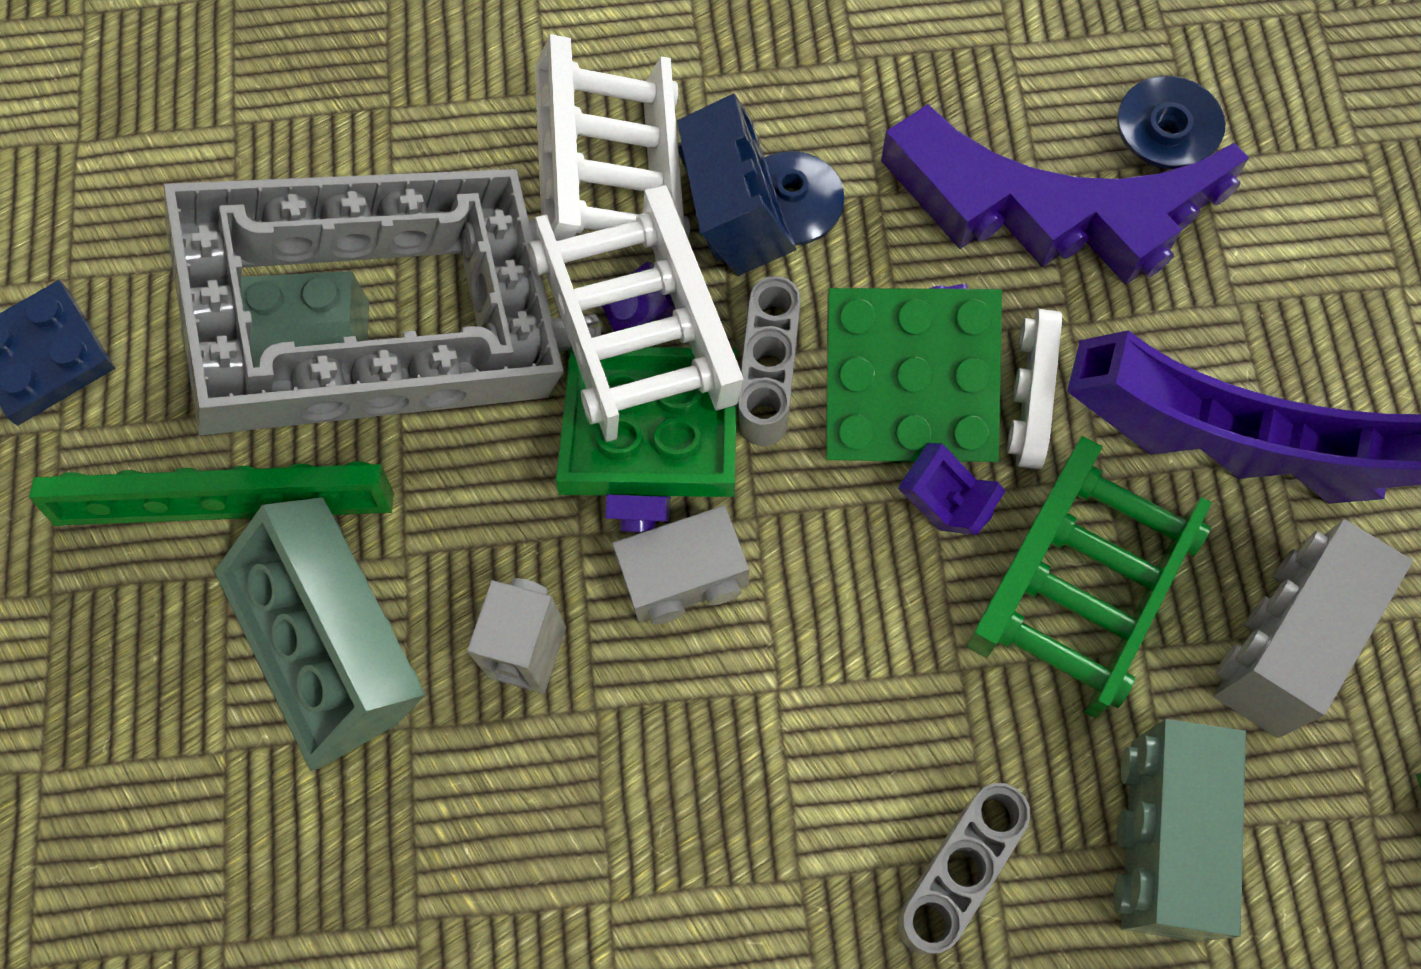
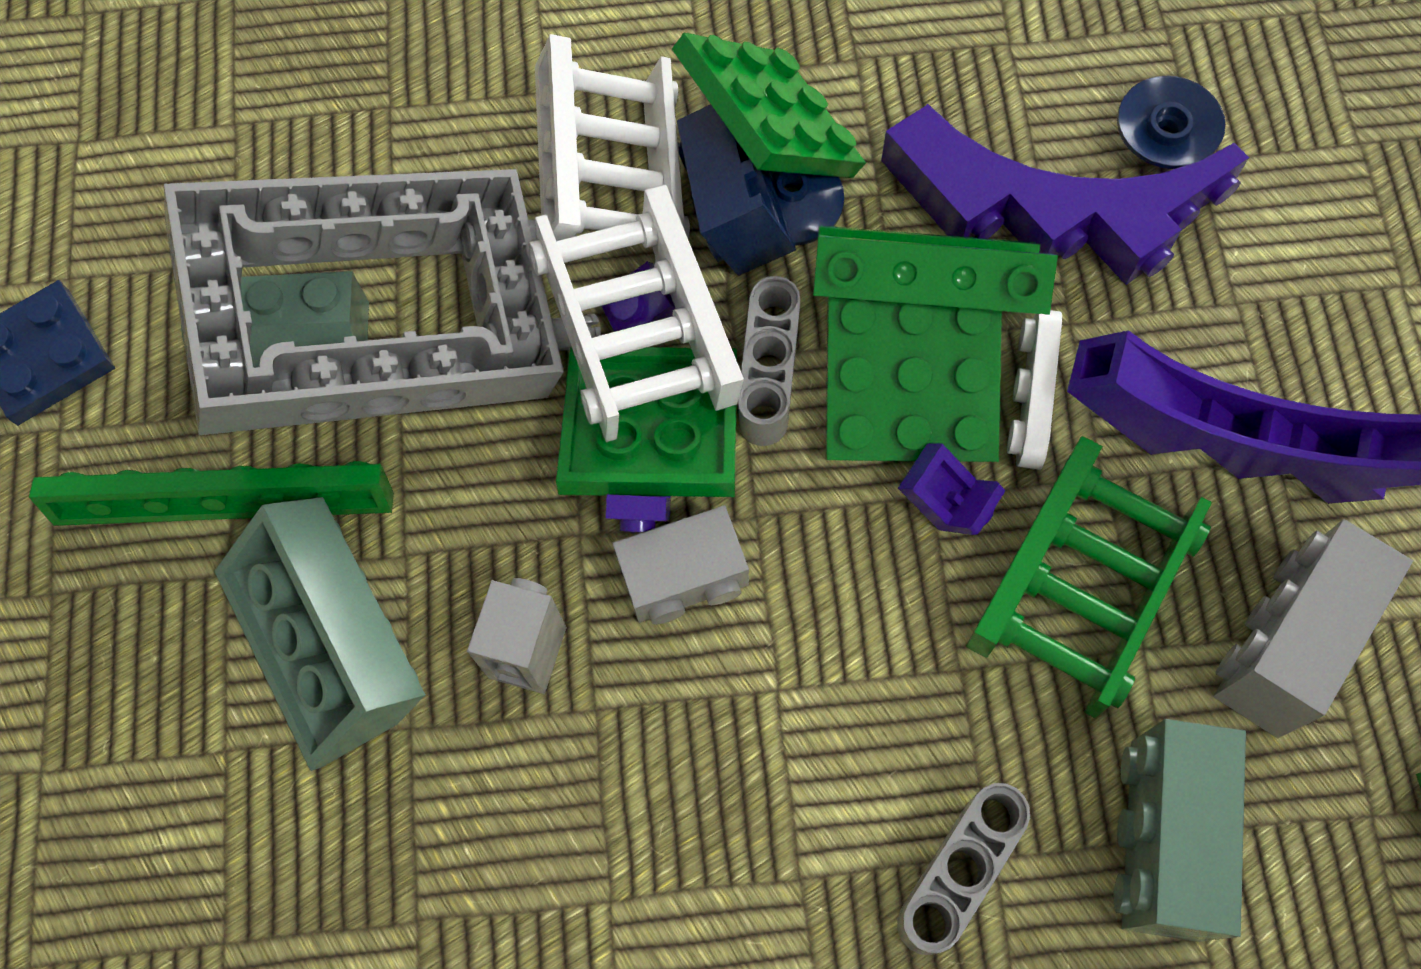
none -> green plate [672,32,866,178]
none -> green fence [813,225,1058,315]

